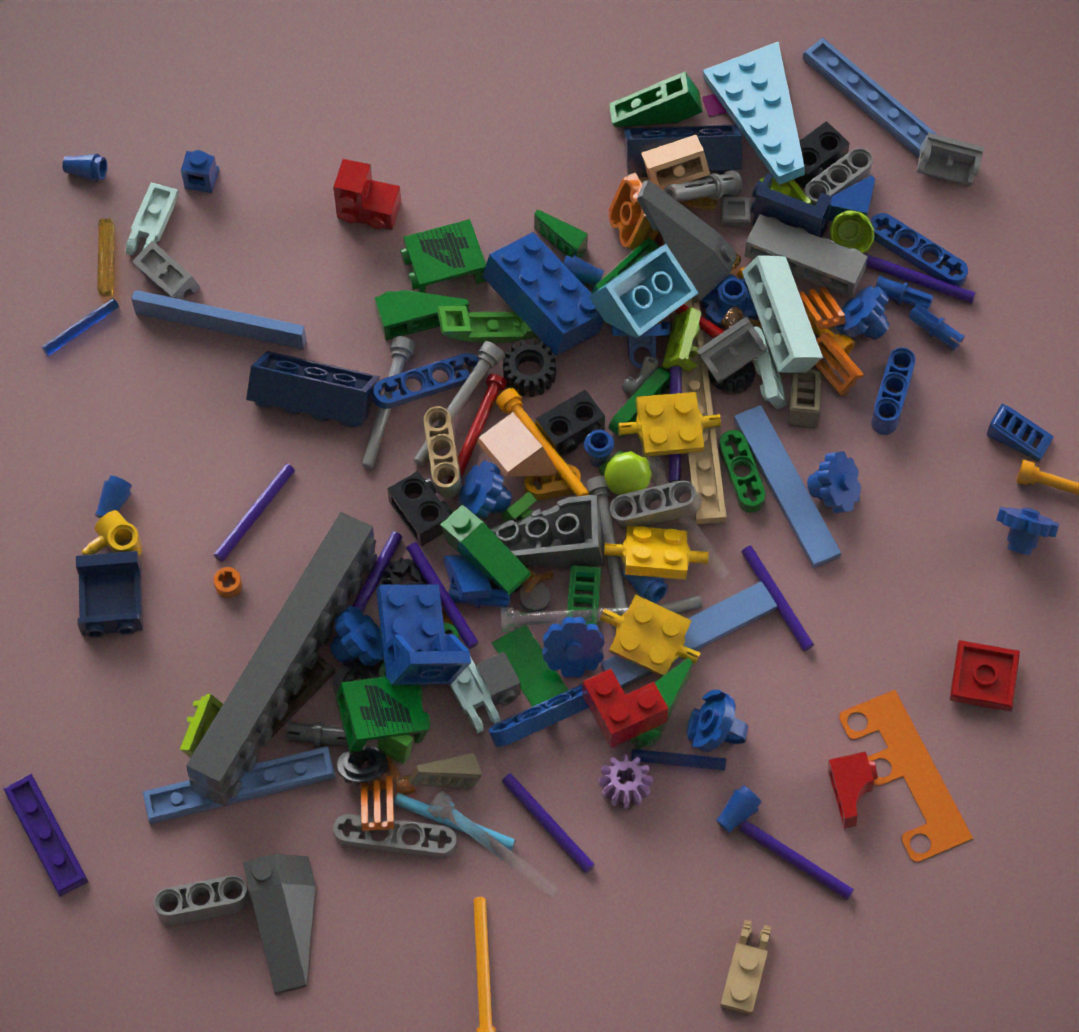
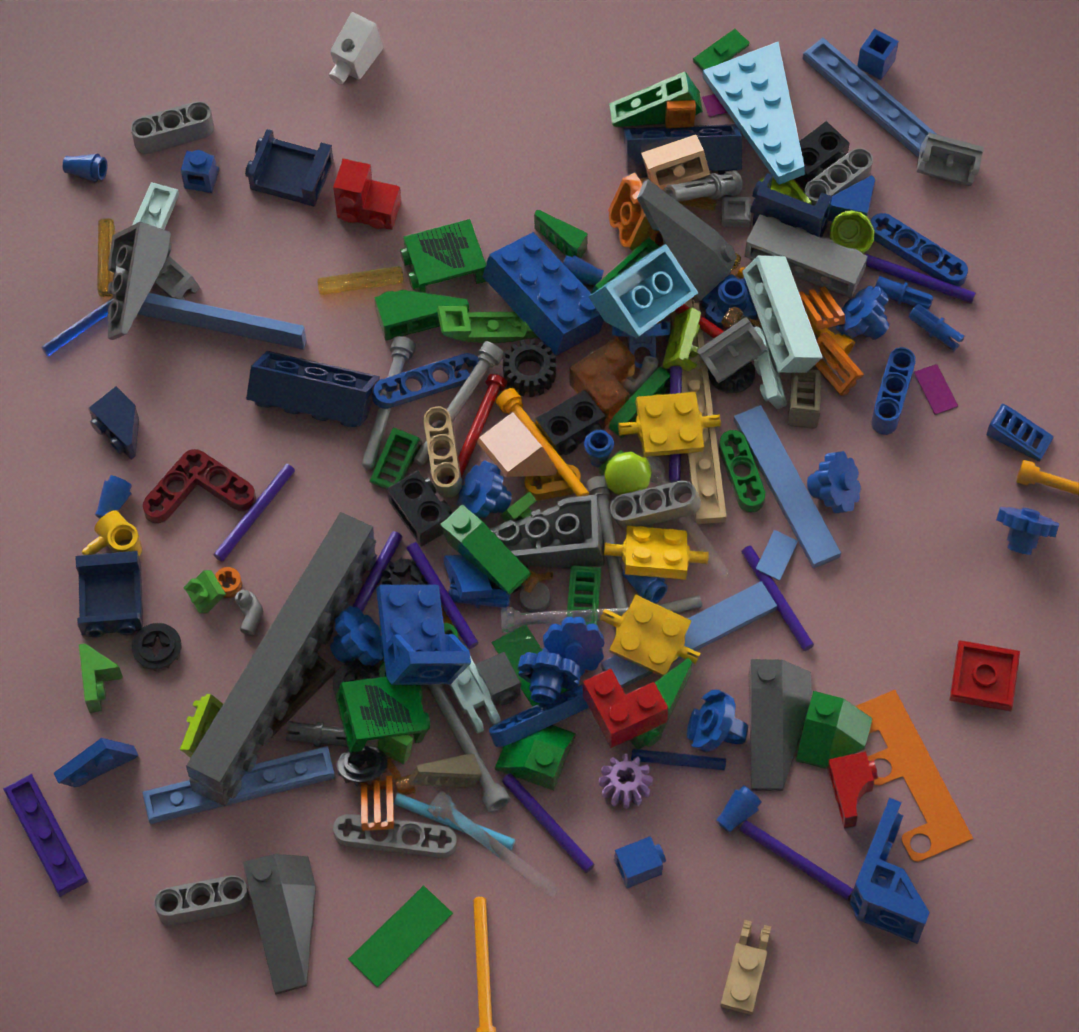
none -> blue wing [54,738,139,787]
none -> bright green slope [79,643,123,713]
none -> dark blue slope [89,386,139,460]
none -> dark grey wedge [108,222,171,340]
none -> light grey beam [131,101,214,154]
none -> black gear [132,623,182,671]
none -> dark red beam [142,449,256,524]
none -> bright green tile [183,570,226,613]
none -> light grey arm [235,589,263,636]
none -> dark blue panel [245,129,334,207]
none -> clear yellow axle [317,266,404,295]
none -> white torso [329,12,384,84]
none -> green sticker [348,885,453,987]
none -> green slope [369,427,422,489]
none -> light grey piece [428,684,511,812]
none -> green slope [495,725,576,791]
none -> blue plant [518,651,581,705]
none -> clear orange brick [569,337,635,426]
none -> blue brick [614,836,666,888]
none -> orange tile [665,100,696,128]
none -> green piece [693,28,750,71]
none -> dark grey wedge [749,659,812,791]
none -> medium blue sticker [756,530,798,580]
none -> green slope [796,691,873,769]
none -> blue bracket [849,797,930,944]
none -> blue brick [857,28,899,80]
none -> magenta sticker [914,364,958,414]

